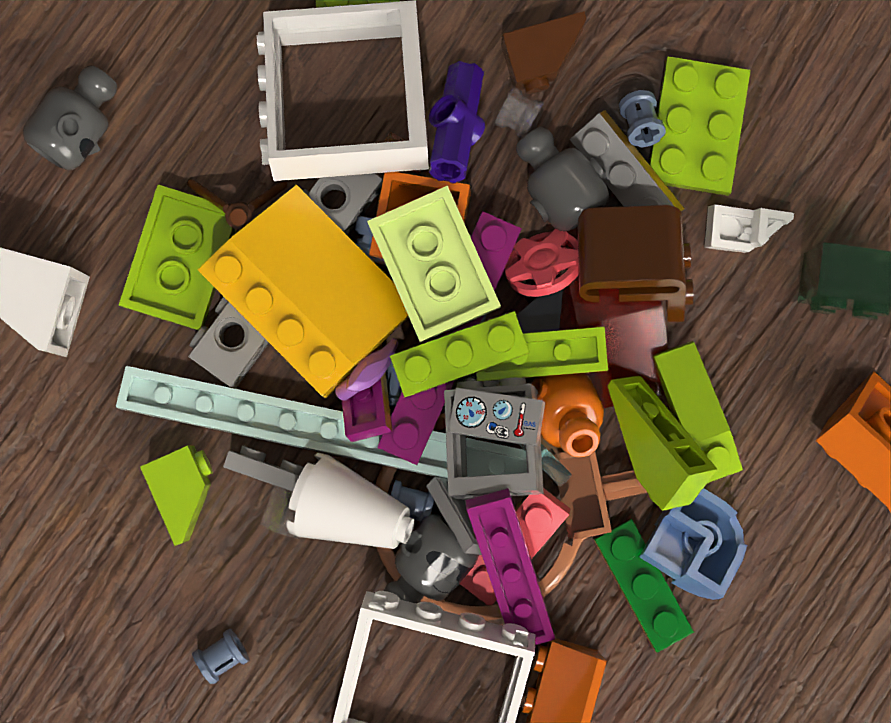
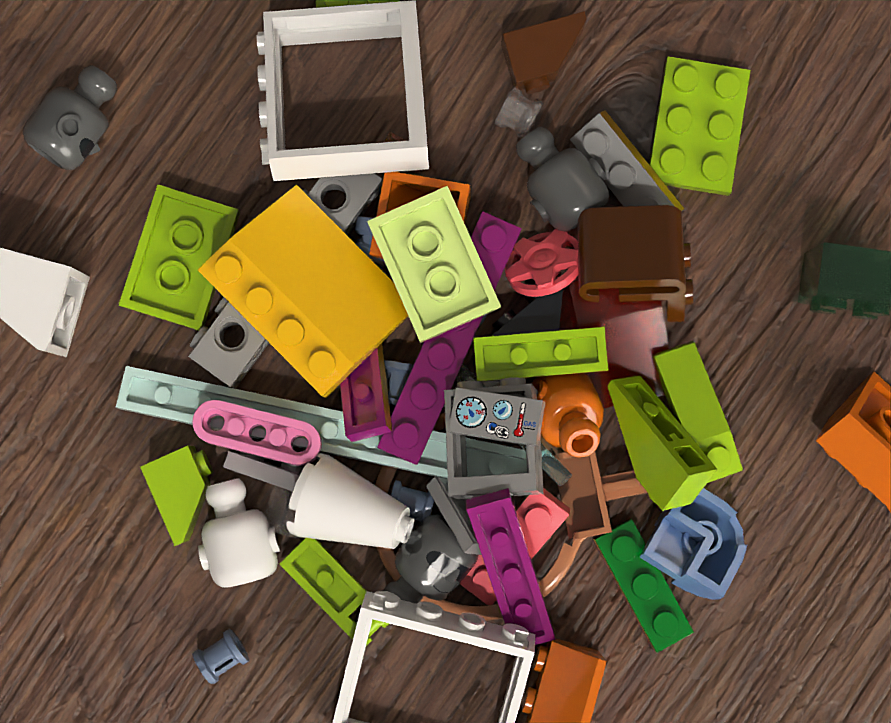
reddish brown plant [187,180,287,234] -> none
medium lavender bar [335,338,398,401] -> none
lime plate [390,311,530,398] -> none
dark purple piece [429,61,485,183] -> none
sand blue bush [619,90,666,147] -> none
white slope [704,204,794,253] -> none
none -> bright pink plate [193,400,322,466]
none -> white piece [198,478,280,587]
none -> lime plate [280,538,389,646]

